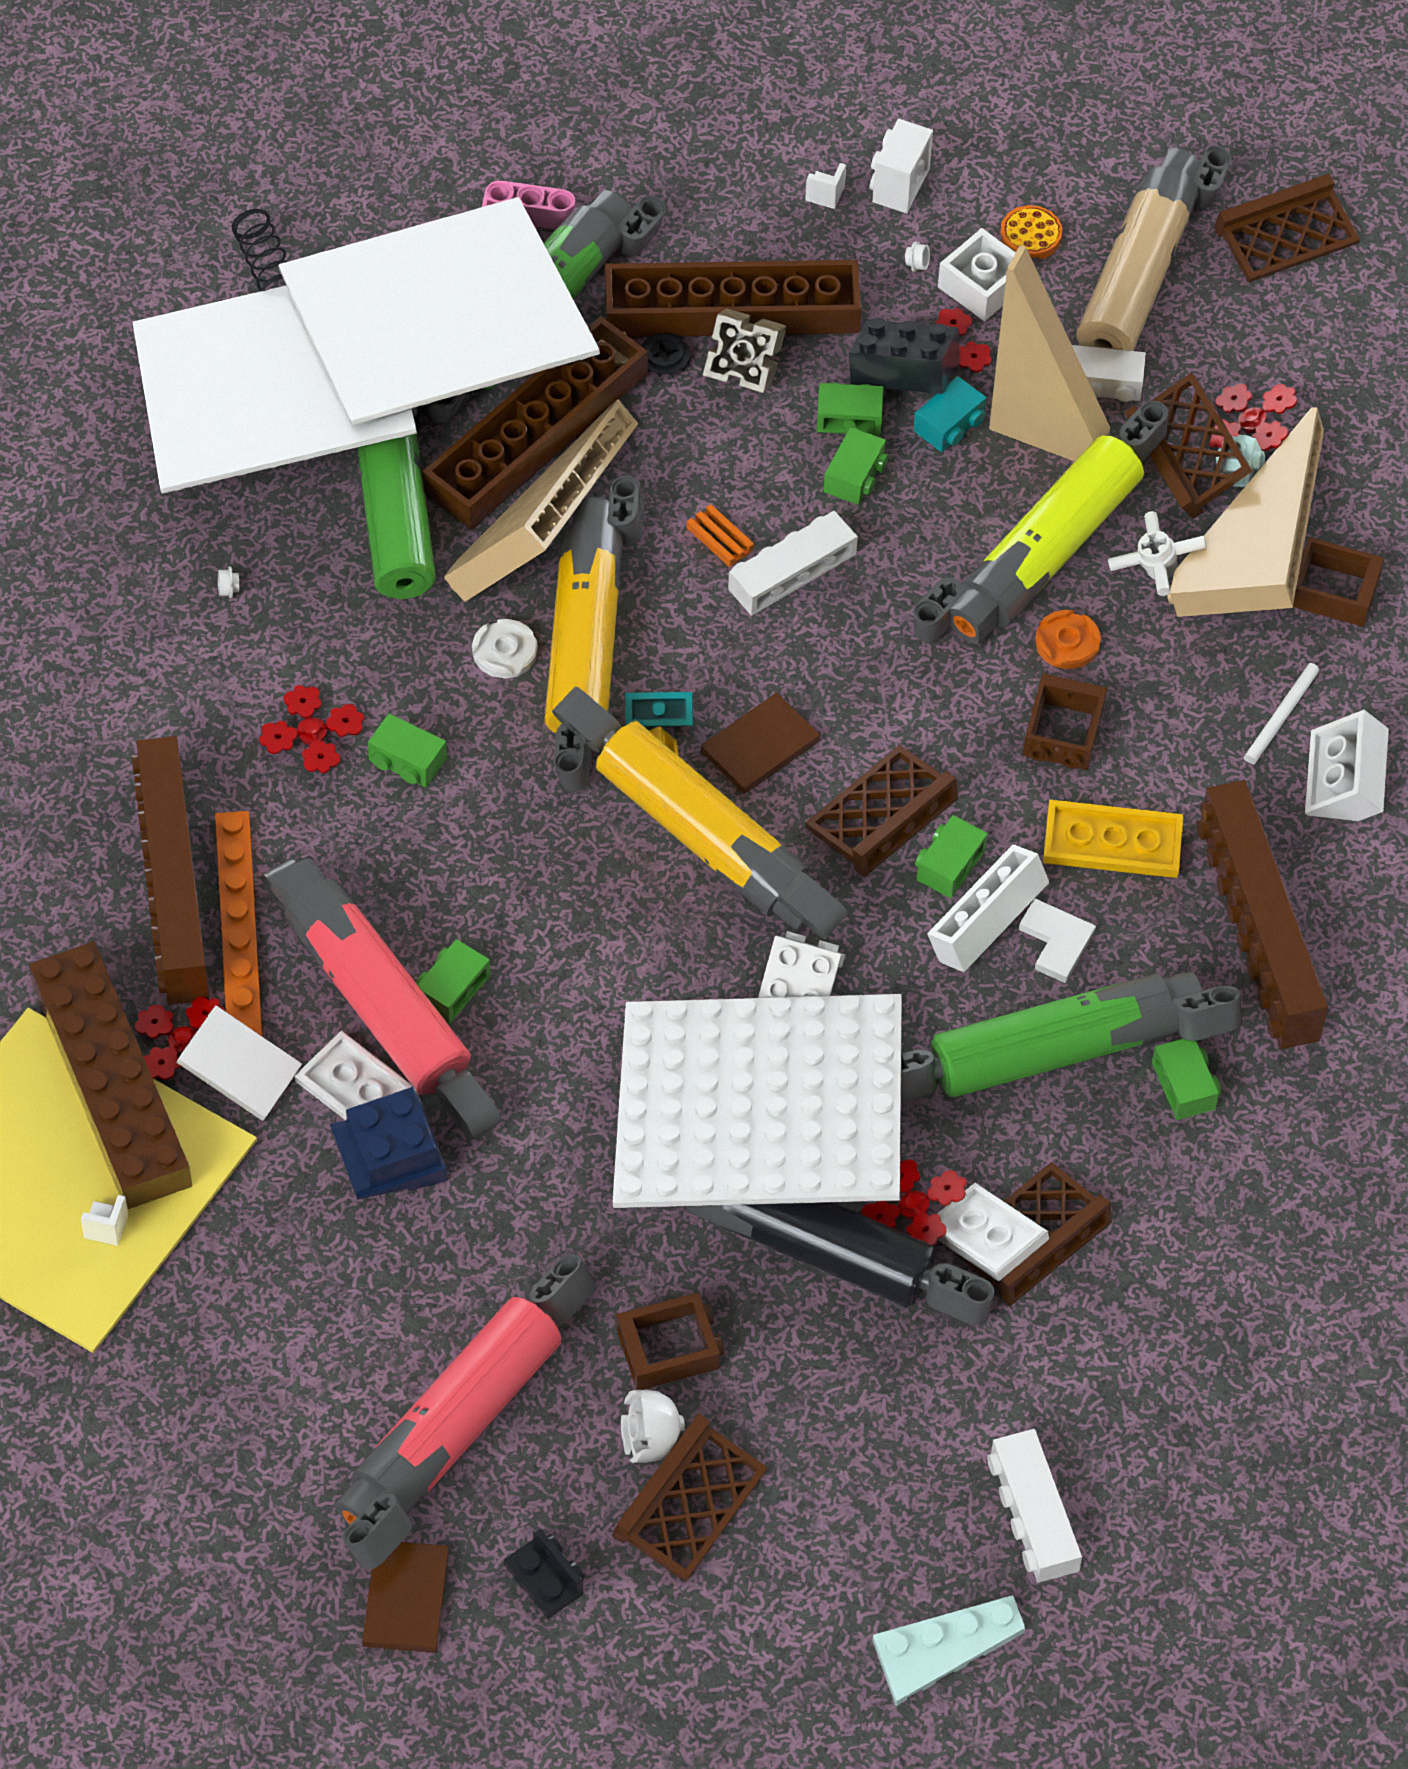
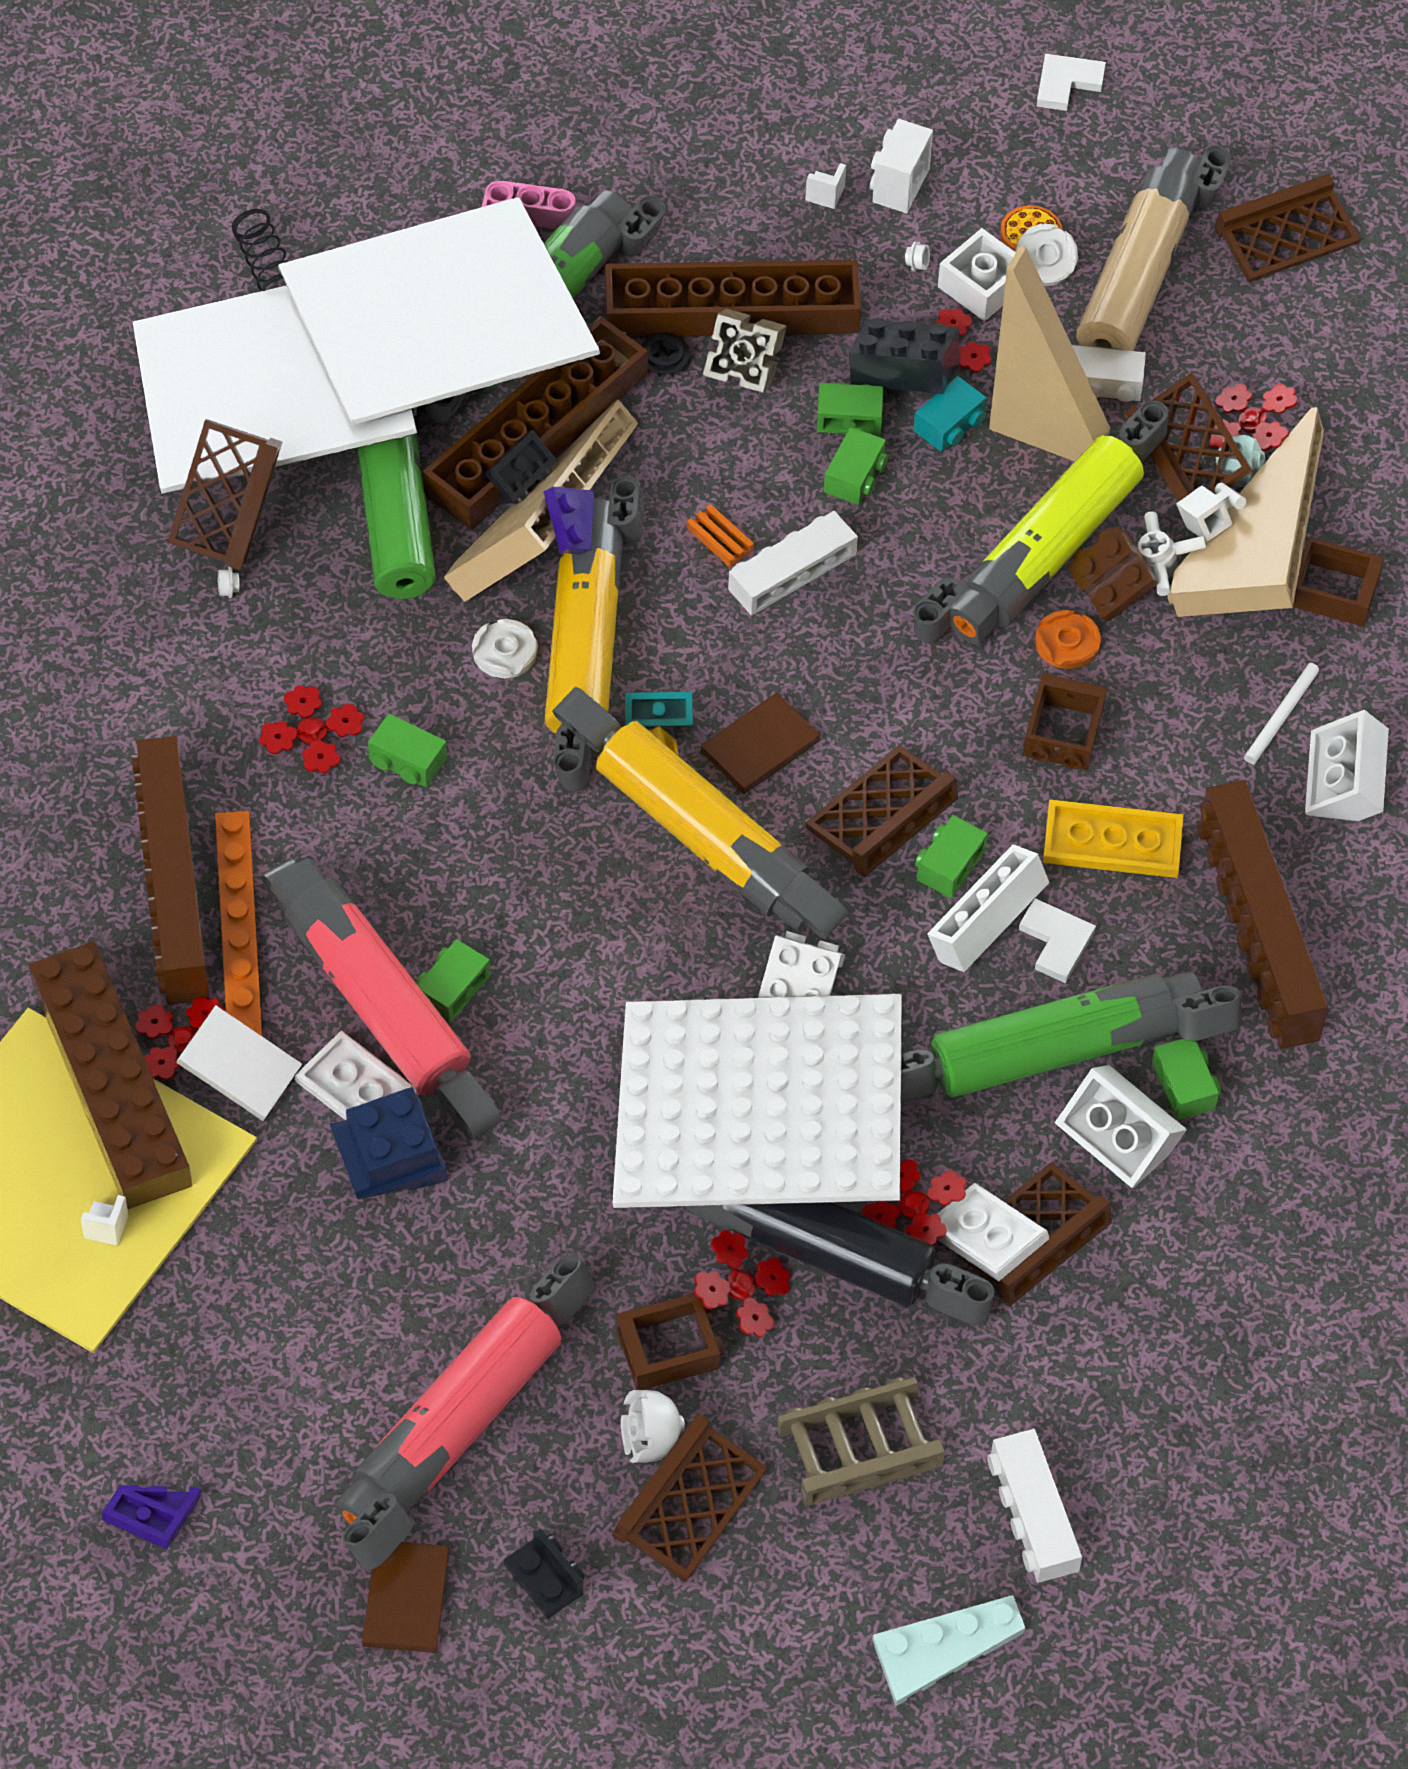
none -> dark purple wing [102,1485,201,1549]
none -> reddish brown fence [167,419,283,570]
none -> black bracket [484,430,557,505]
none -> dark purple wing [543,486,594,555]
none -> red plant [694,1229,790,1338]
none -> dark tan fence [777,1377,945,1507]
none -> white tile [1015,224,1078,286]
none -> white tile [1037,54,1106,111]
none -> white slope [1055,1065,1187,1188]
none -> reddish brown plate [1067,526,1159,622]
none -> white brick [1176,483,1246,542]

